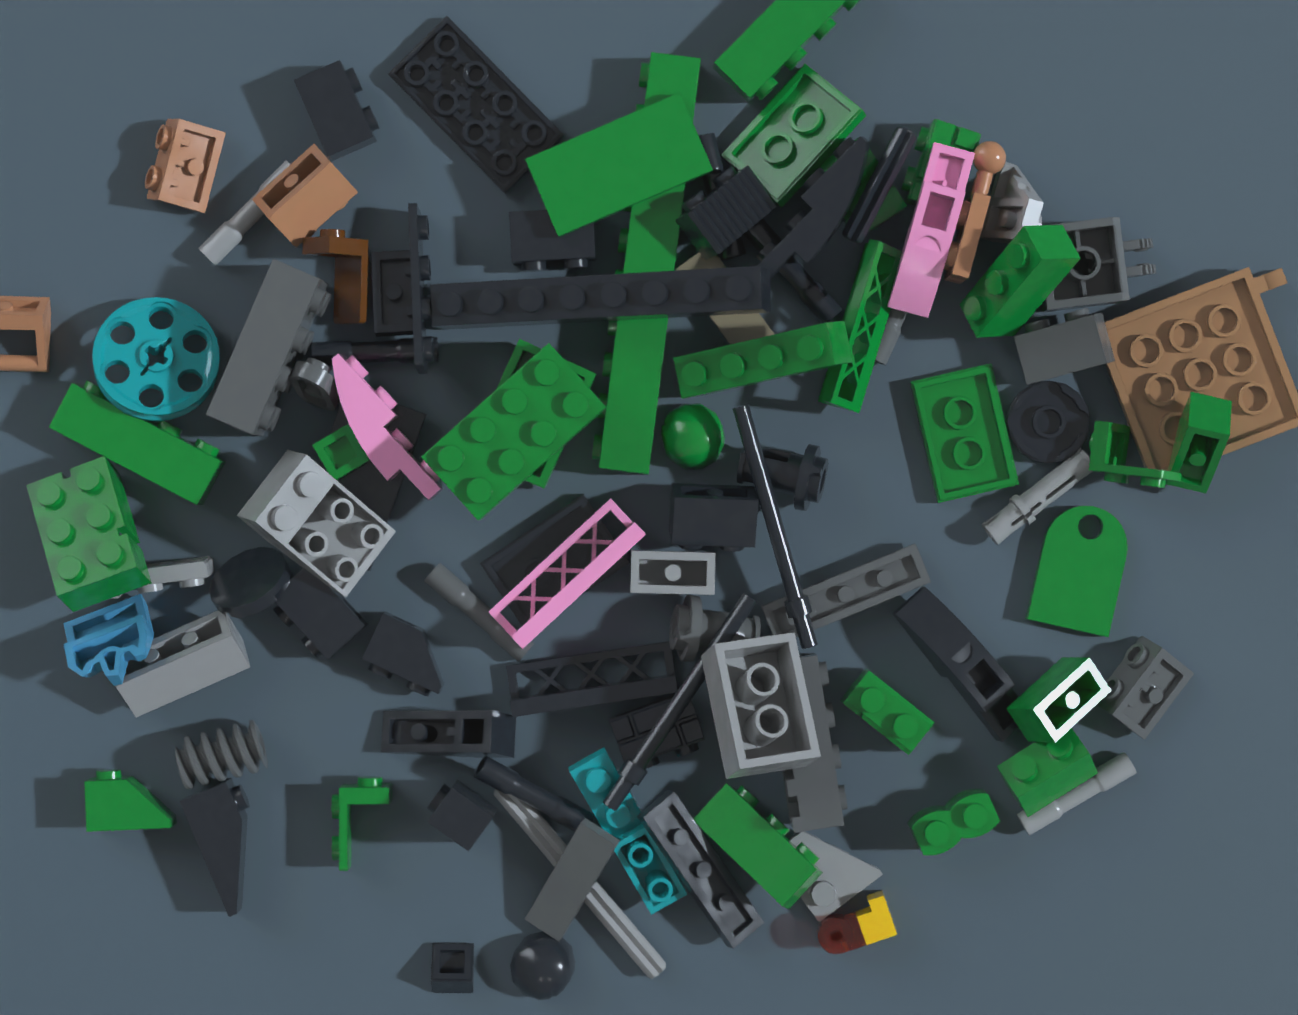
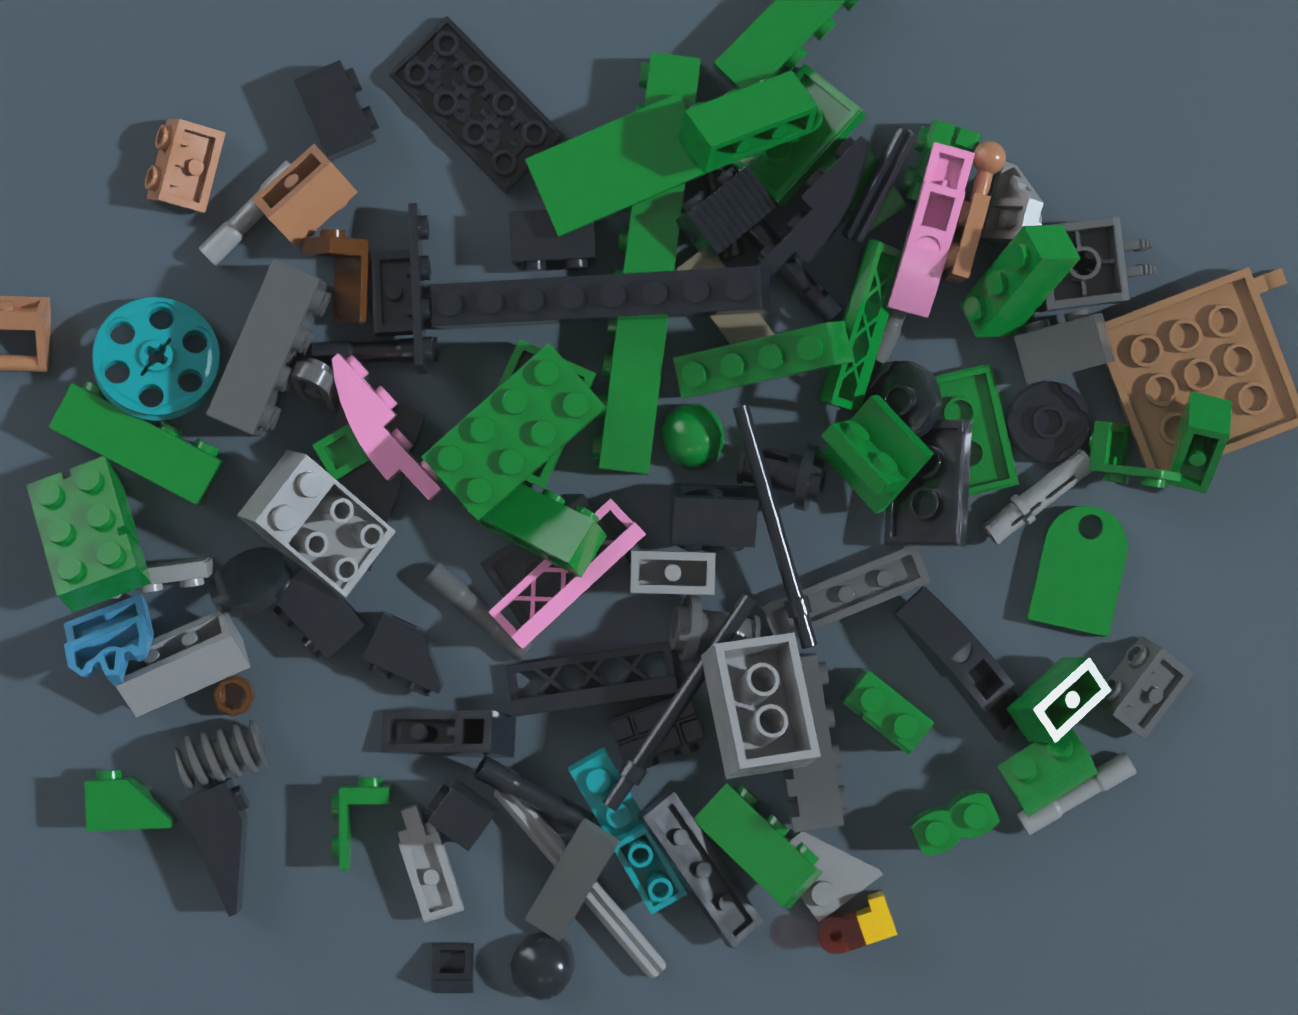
none -> reddish brown tile [212,675,256,717]
none -> light grey hinge [398,803,464,923]
none -> green brick [468,480,607,578]
none -> green brick [679,70,818,174]
none -> green bracket [821,395,934,514]
none -> black tile [861,360,942,438]
none -> black tile [884,420,972,547]

